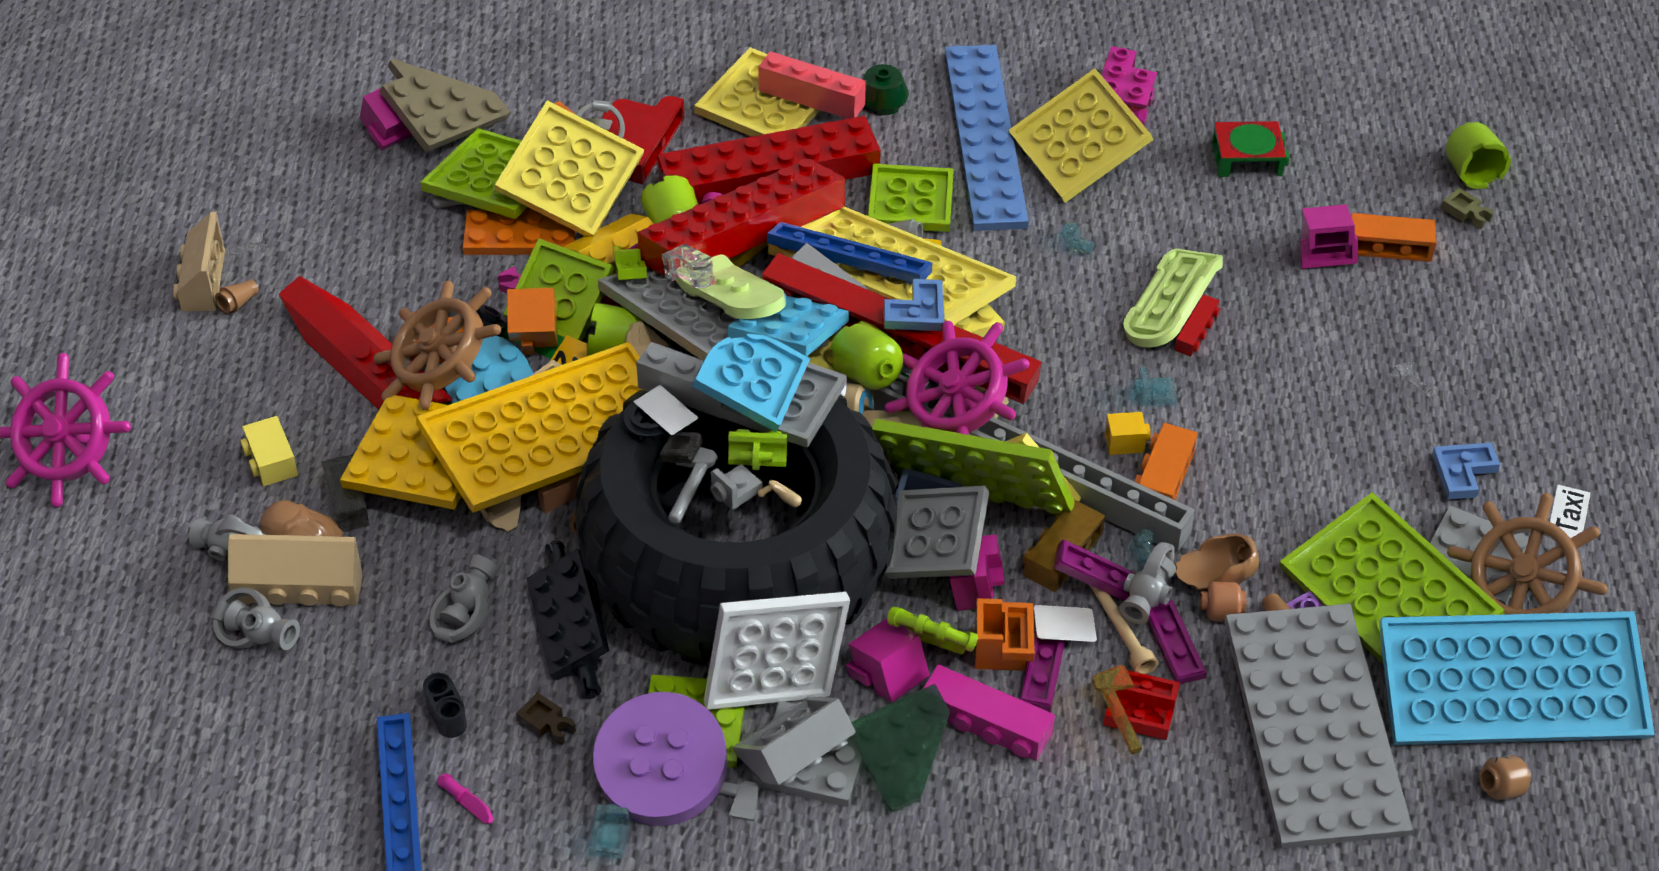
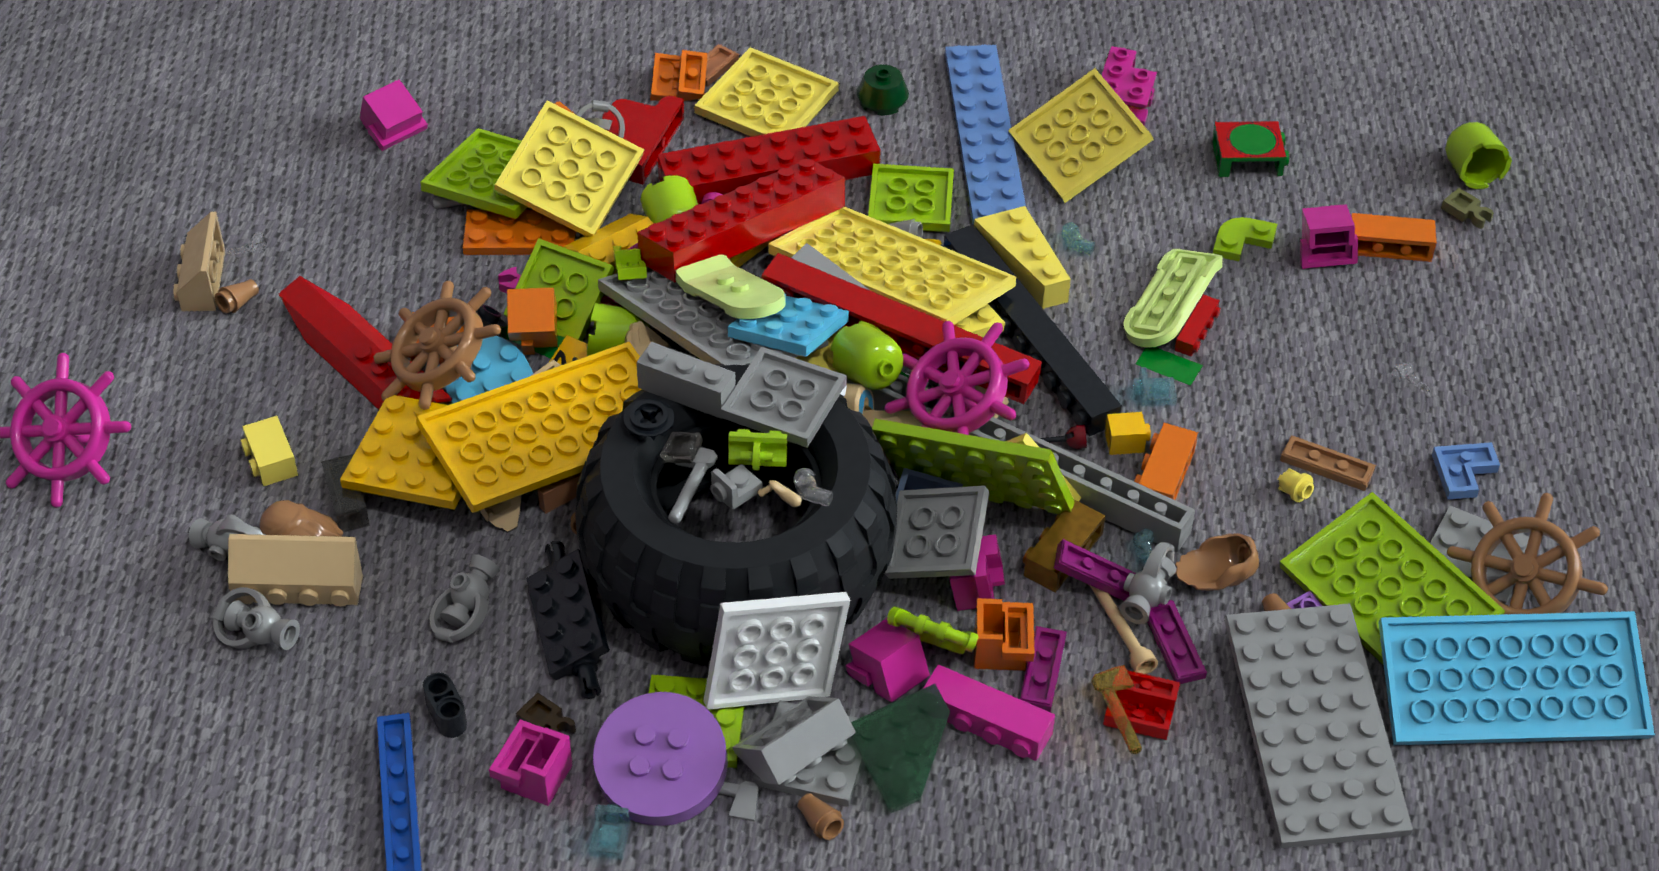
dark tan wing [379,59,511,152] -> none
dark pink piece [438,773,493,824] -> none
white sticker [633,385,698,435] -> none
clear leg [662,244,716,288] -> none
medium azure plate [691,334,810,432] -> none
coral brick [758,51,866,119] -> none
blue plate [767,222,933,284] -> none
medium blue plate [883,279,944,331] -> none
white sticker [1034,605,1097,642] -> none
nougat head [1200,581,1247,622] -> none
medium nougat head [1479,755,1531,800] -> none
white sticker [1550,485,1591,538] -> none
none -> dark pink plate [489,719,572,806]
none -> orange slope [650,50,708,101]
none -> nougat tile [705,44,739,87]
none -> clear arm [793,468,833,507]
none -> medium nougat cone [798,793,844,840]
none -> black brick [944,224,1122,437]
none -> light yellow wedge [974,206,1071,309]
none -> dark red hinge [1040,425,1087,449]
none -> green sticker [1136,347,1203,386]
none -> lime plate [1213,217,1278,262]
none -> light yellow hose [1278,468,1314,502]
none -> medium nougat tile [1280,435,1376,491]

